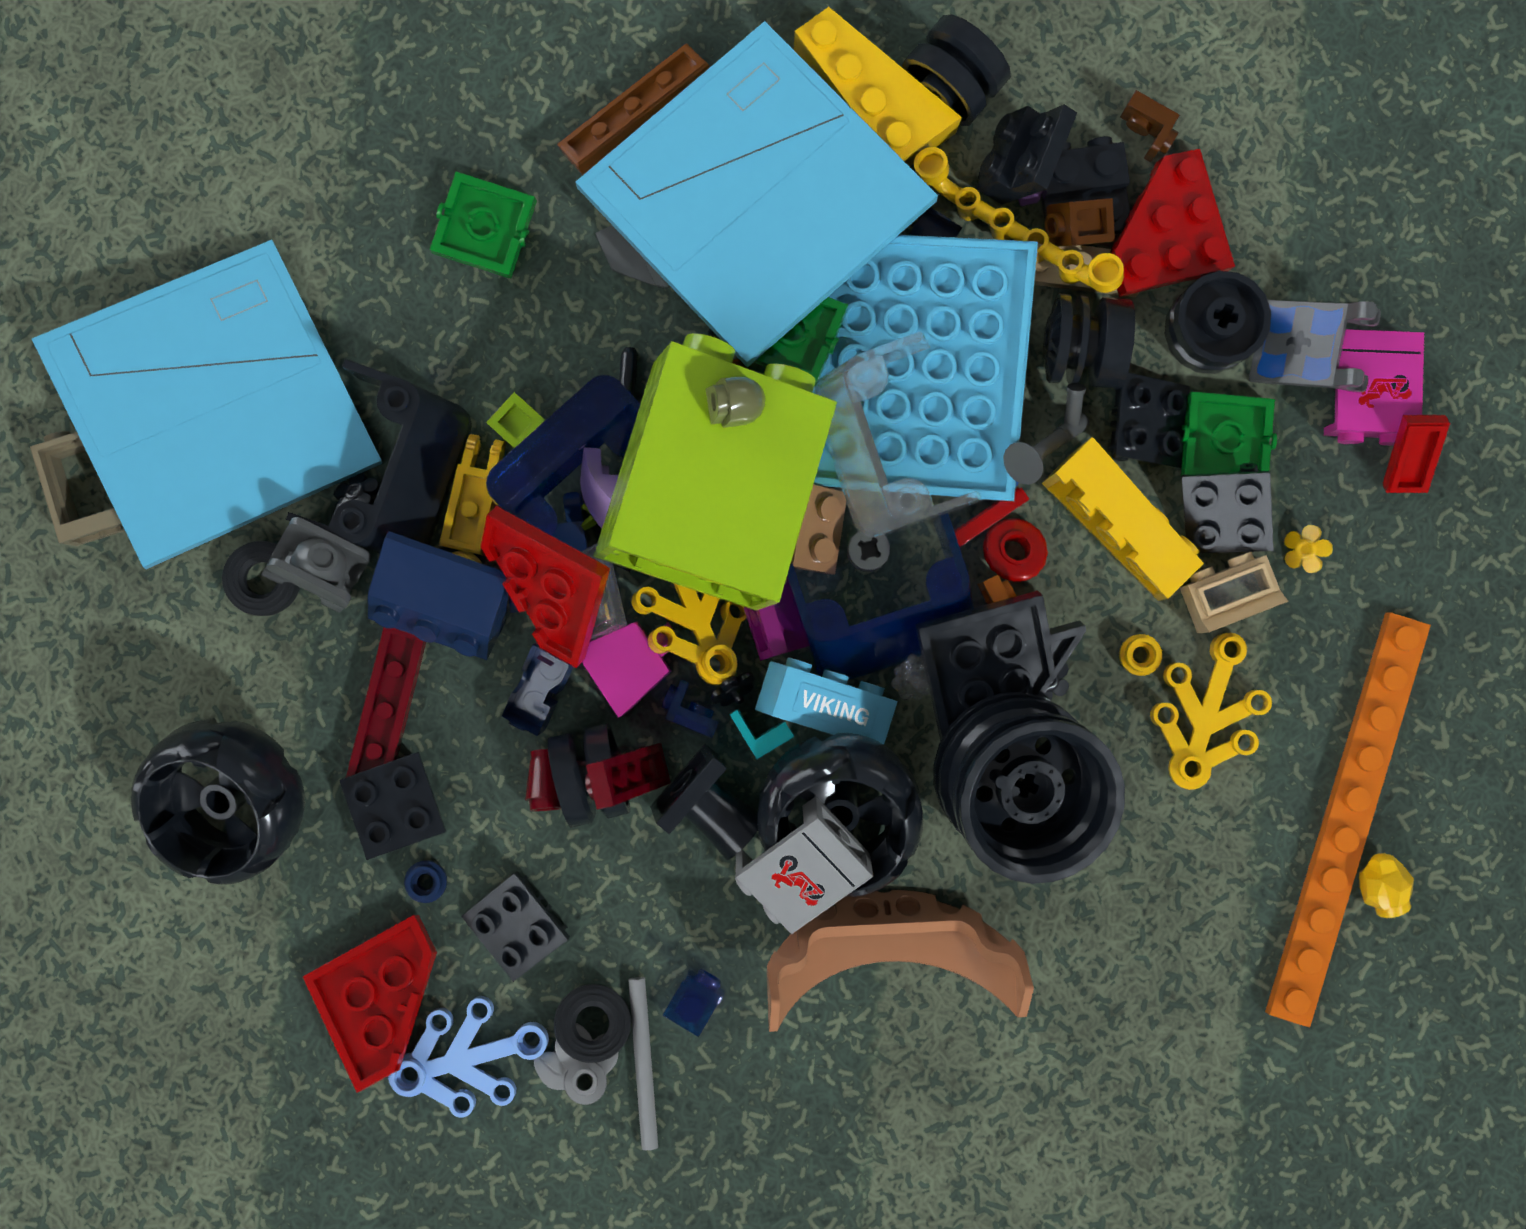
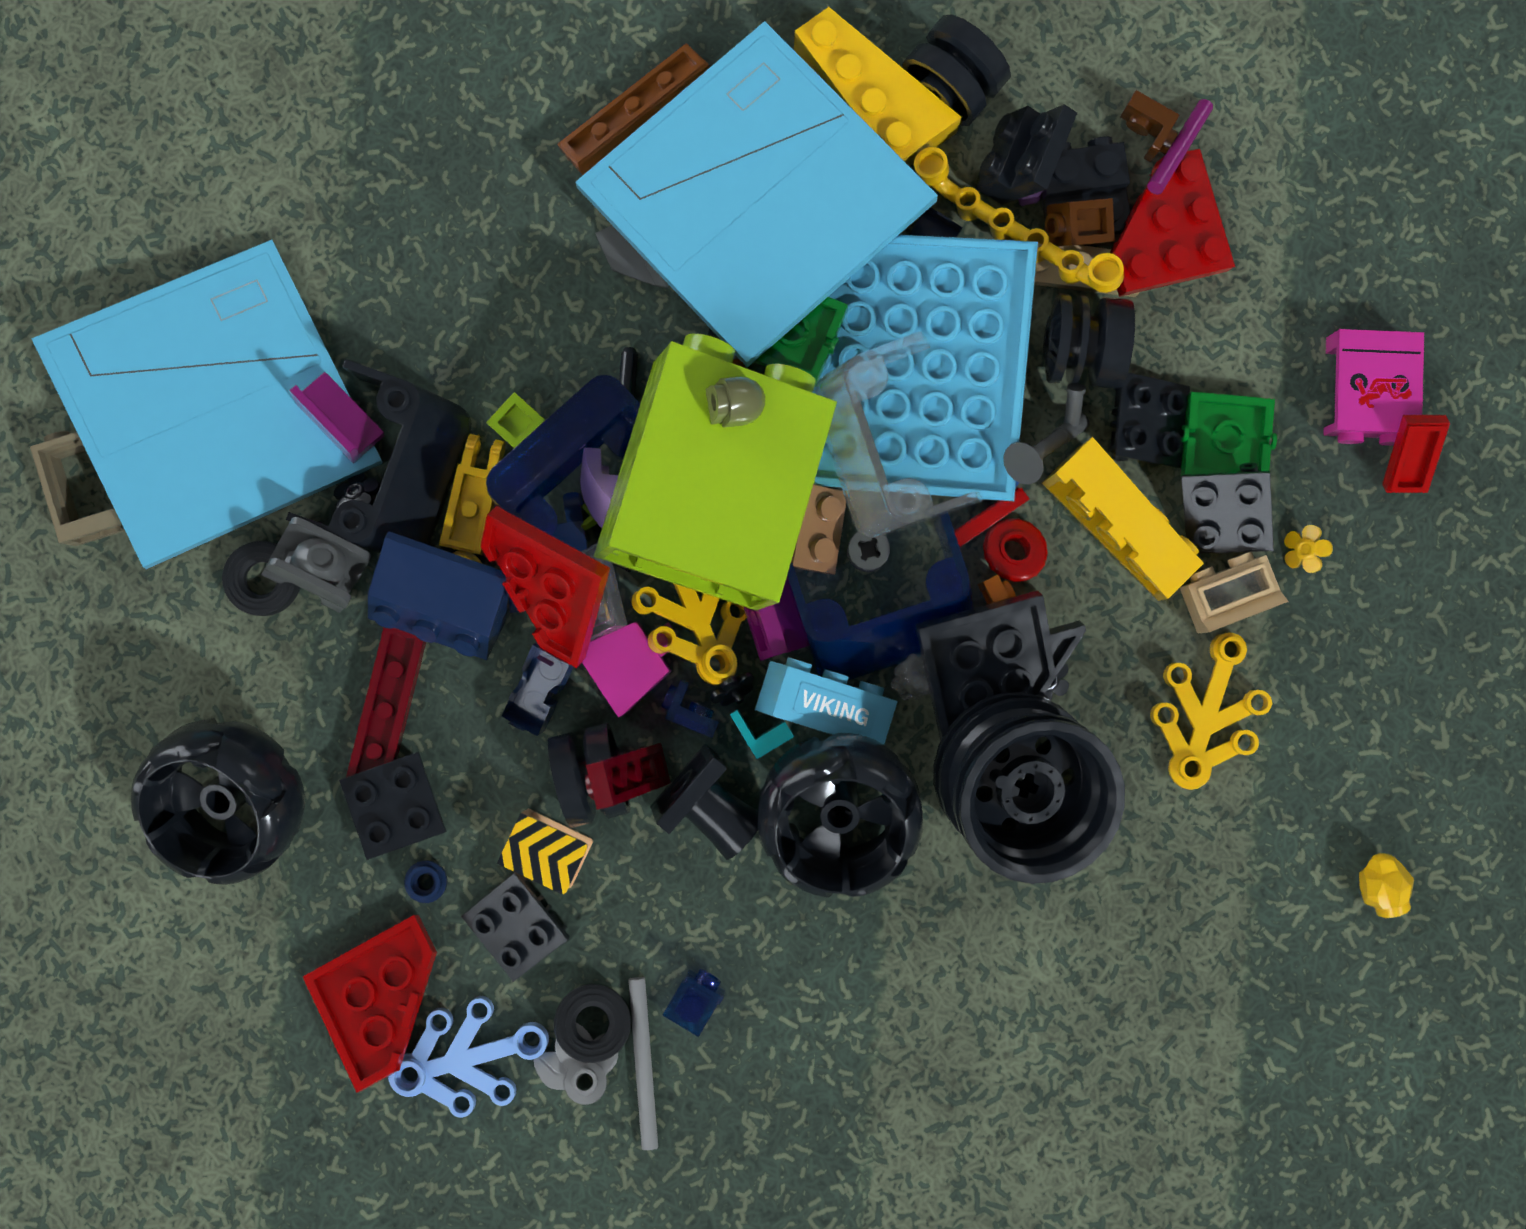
green plate [430,172,537,279] -> none
dark red cone [525,749,561,812] -> none
light grey panel [735,796,873,934] -> none
nougat windscreen [767,890,1034,1032] -> none
yellow plate [1119,634,1162,676] -> none
black wheel [1164,271,1271,374] -> none
dark grey flag [1249,300,1381,392] -> none
orange plate [1265,612,1431,1028] -> none
none -> magenta panel [289,372,385,464]
none -> piece [497,808,593,894]
none -> magenta bar [1147,99,1213,195]

